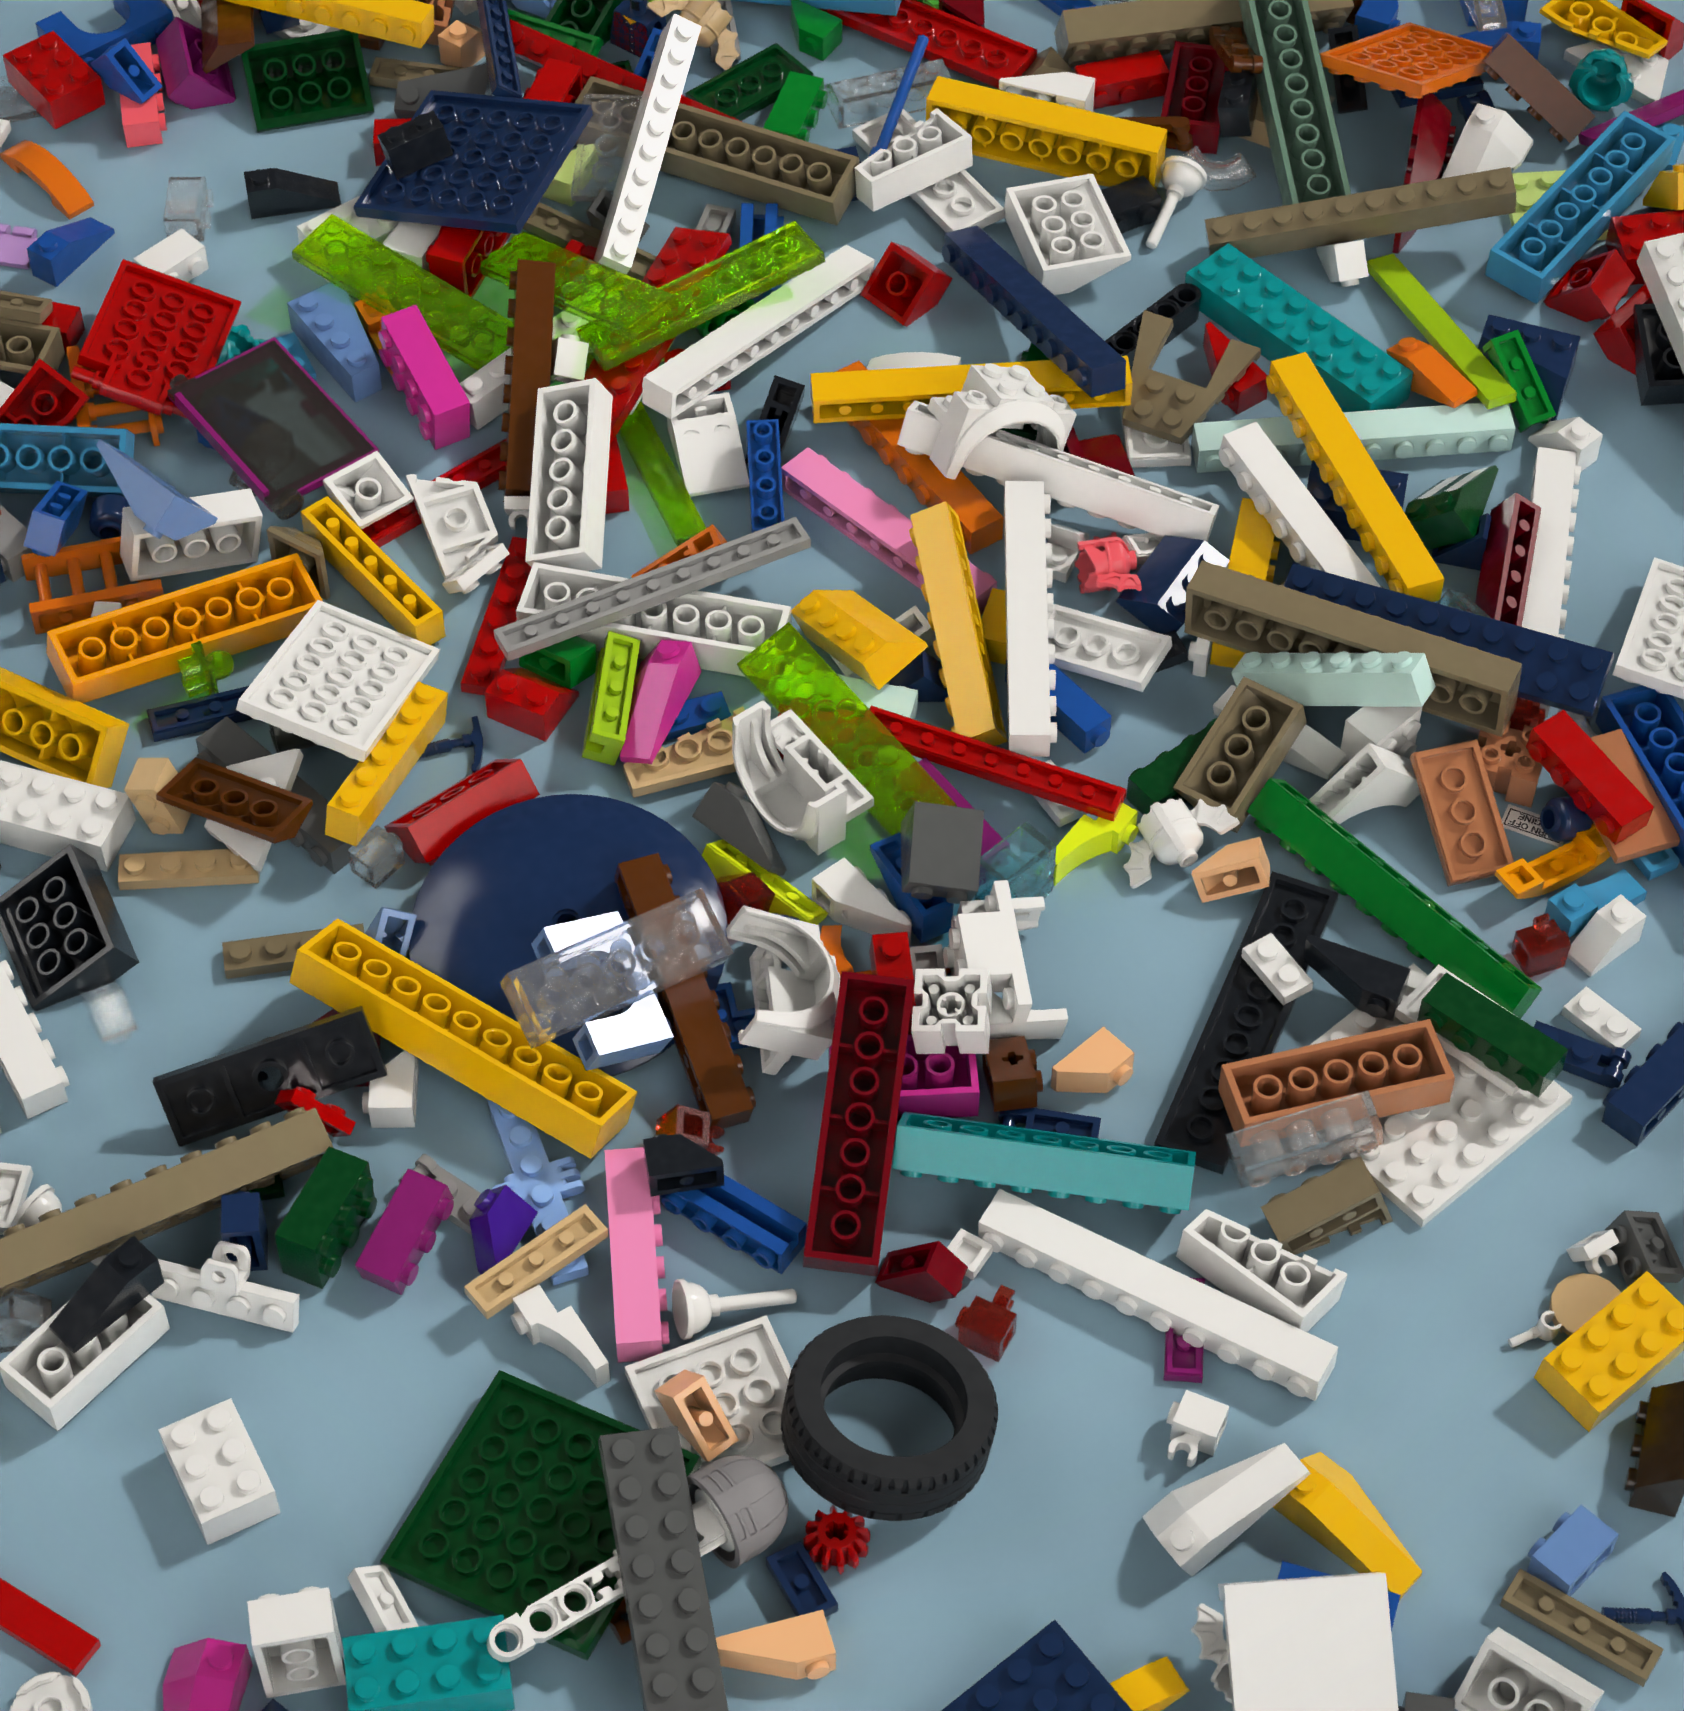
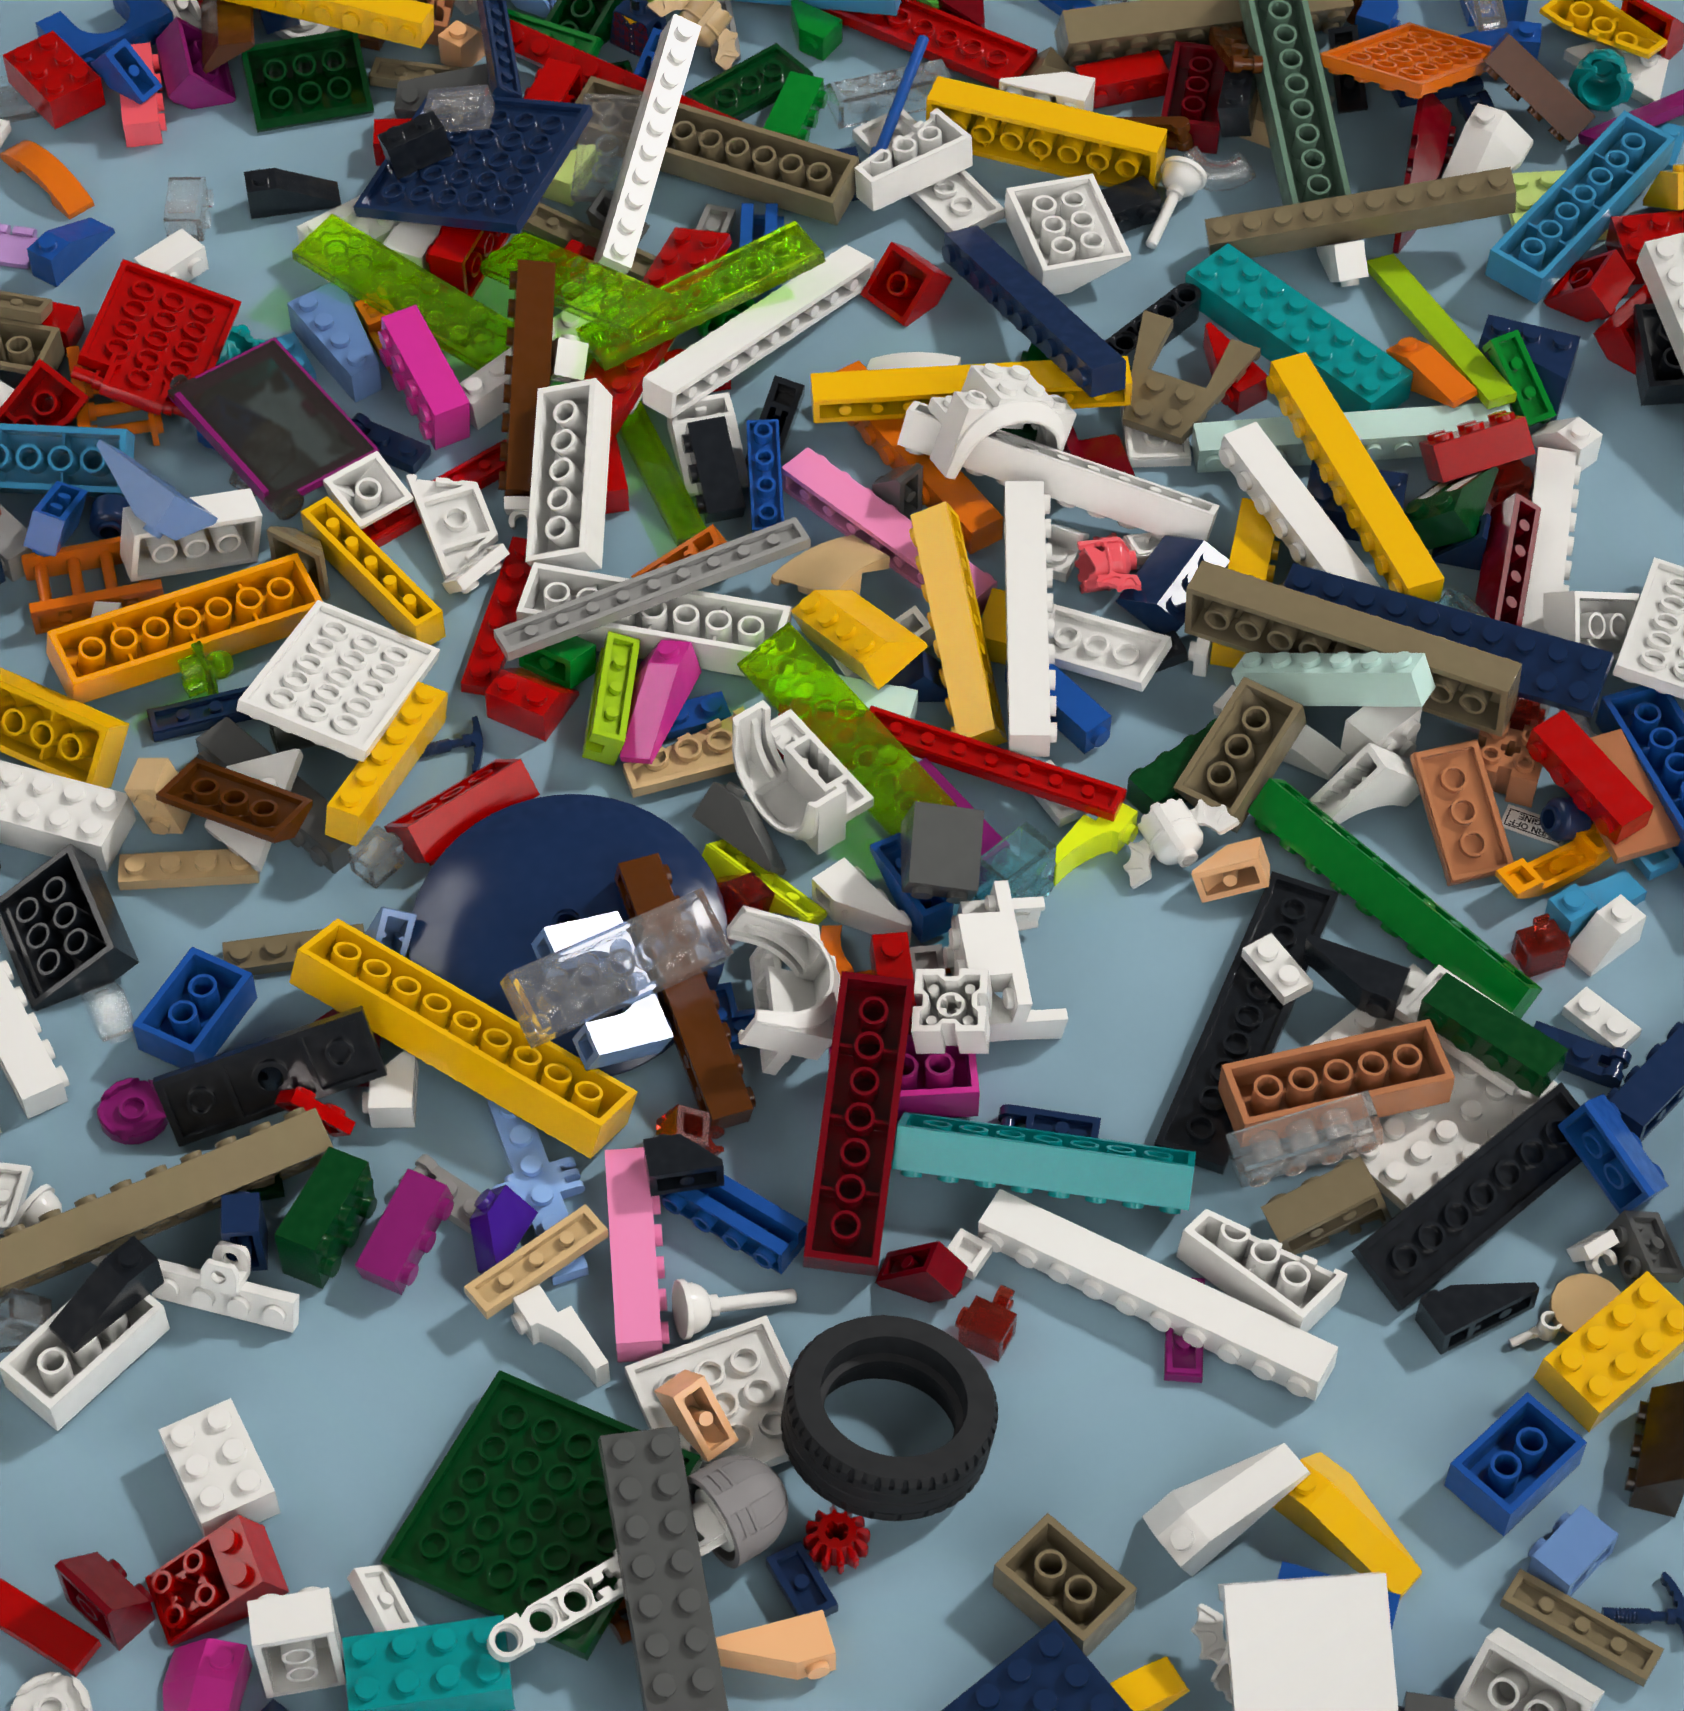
reddish brown brick [982,1036,1043,1112] -> none
light nougat slope [1051,1026,1134,1093] -> none
white brick [1166,1390,1230,1468] -> none
none -> dark red slope [54,1552,156,1651]
none -> magenta tile [97,1078,169,1145]
none -> blue brick [132,947,258,1068]
none -> red slope [145,1515,289,1646]
none -> dark blue plate [338,413,431,474]
none -> clear brick [423,84,495,132]
none -> black brick [681,416,746,524]
none -> tan slope [771,535,890,595]
none -> dark grey slope [872,463,923,519]
none -> dark tan brick [993,1513,1137,1656]
none -> black plate [1351,1082,1582,1312]
none -> black slope [1415,1282,1540,1355]
none -> red brick [1419,410,1536,483]
none -> blue brick [1445,1392,1587,1537]
none -> clear red brick [1488,459,1533,508]
none -> white slope [1543,591,1640,660]
none -> blue slope [1558,1094,1669,1215]

